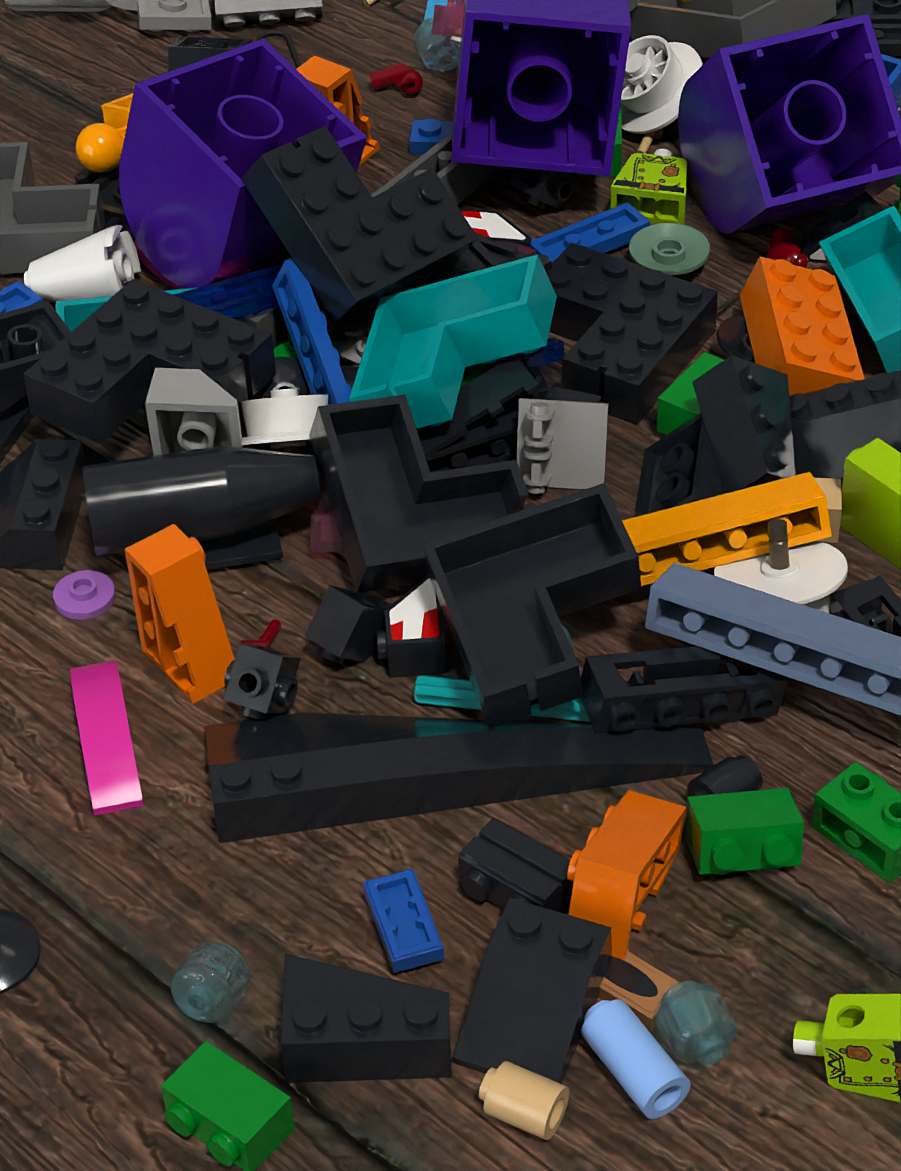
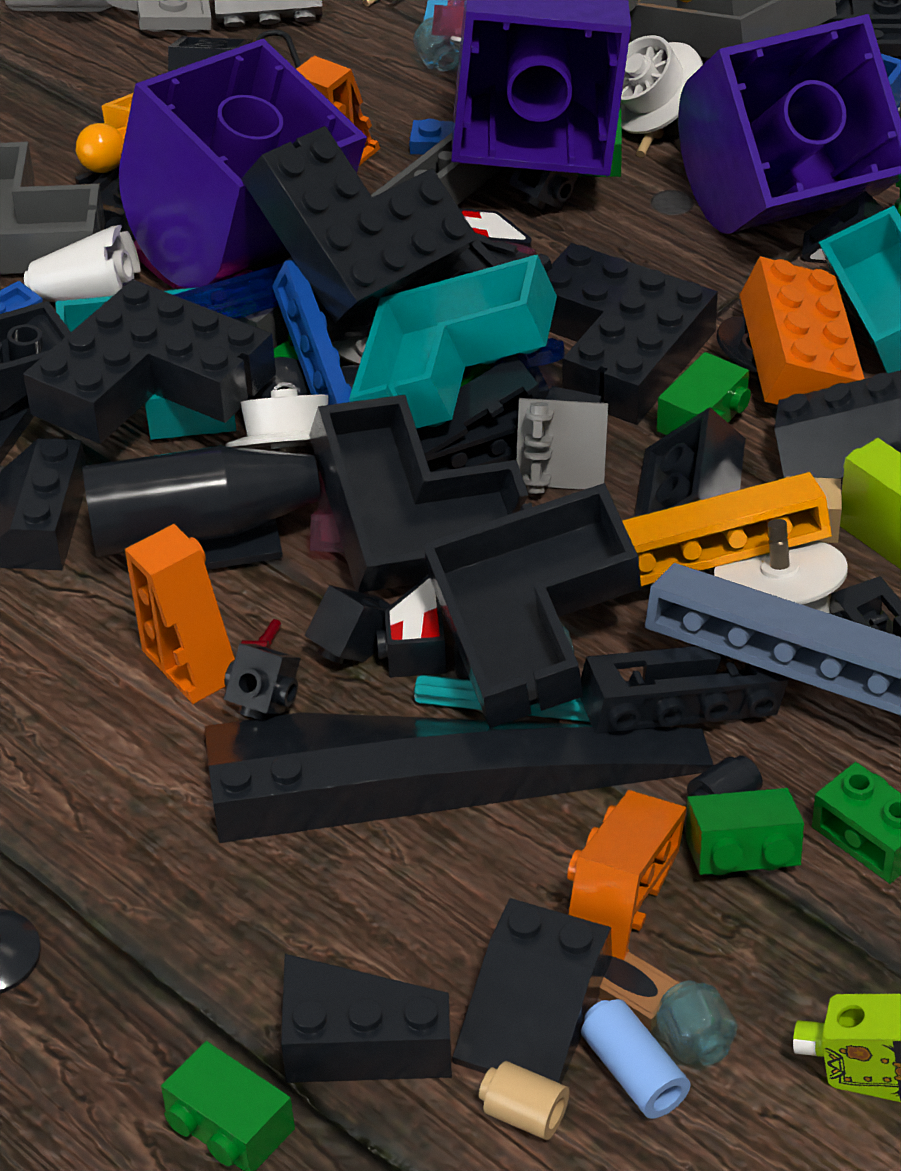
medium lavender piece [53,570,115,620] -> none
dark pink slope [69,660,144,816] -> none
light grey slope [145,368,243,456] -> none
clear light blue head [170,942,250,1023] -> none
blue plate [363,869,444,973] -> none
dark red arm [369,63,423,94] -> none
black brick [458,817,574,913] -> none
blue plate [532,202,650,263] -> none
lime torso [610,149,687,225] -> none
sand green dish [629,223,710,275] -> none
black wedge [692,355,795,494] -> none
dark red arm [768,228,808,268] -> none

